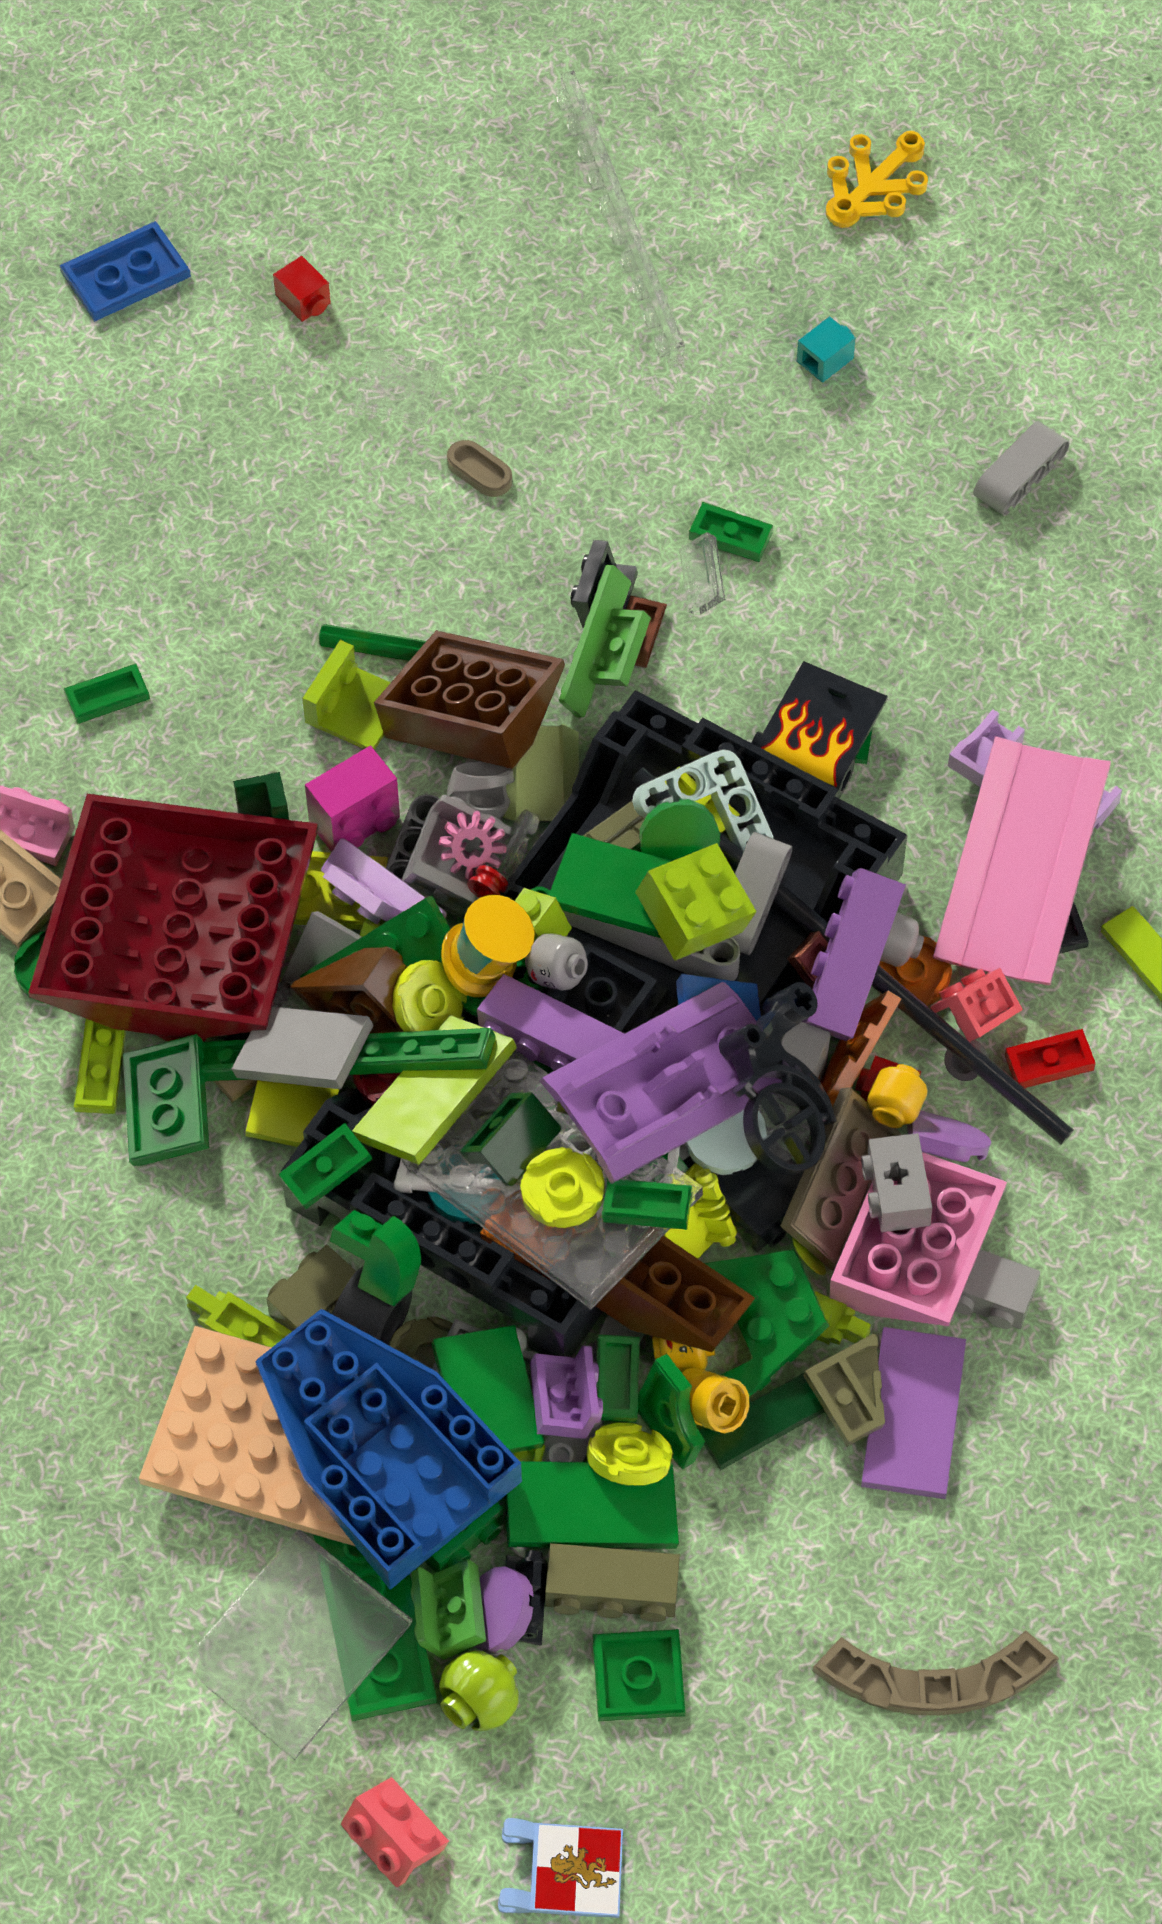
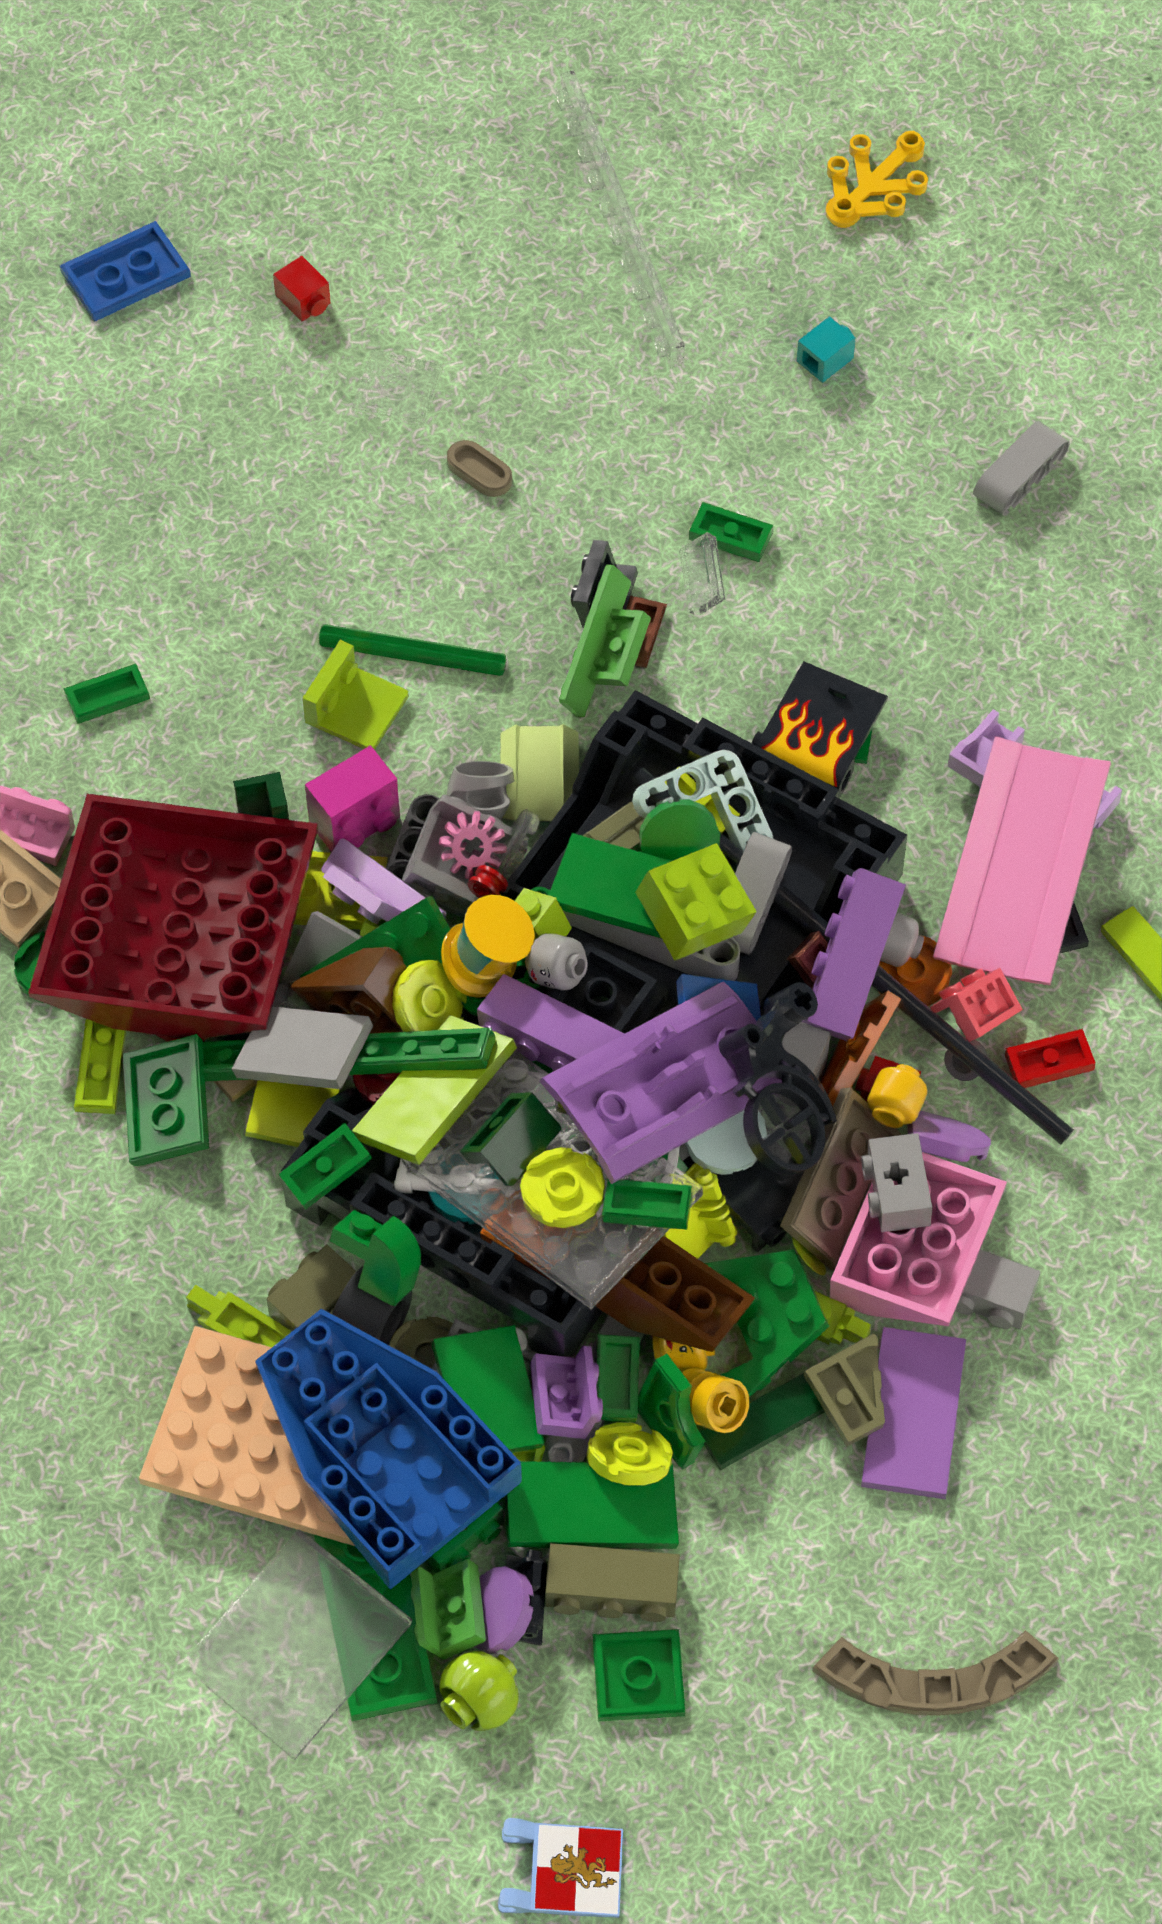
coral bracket [341,1777,449,1887] -> none
reddish brown slope [374,630,565,769] -> none

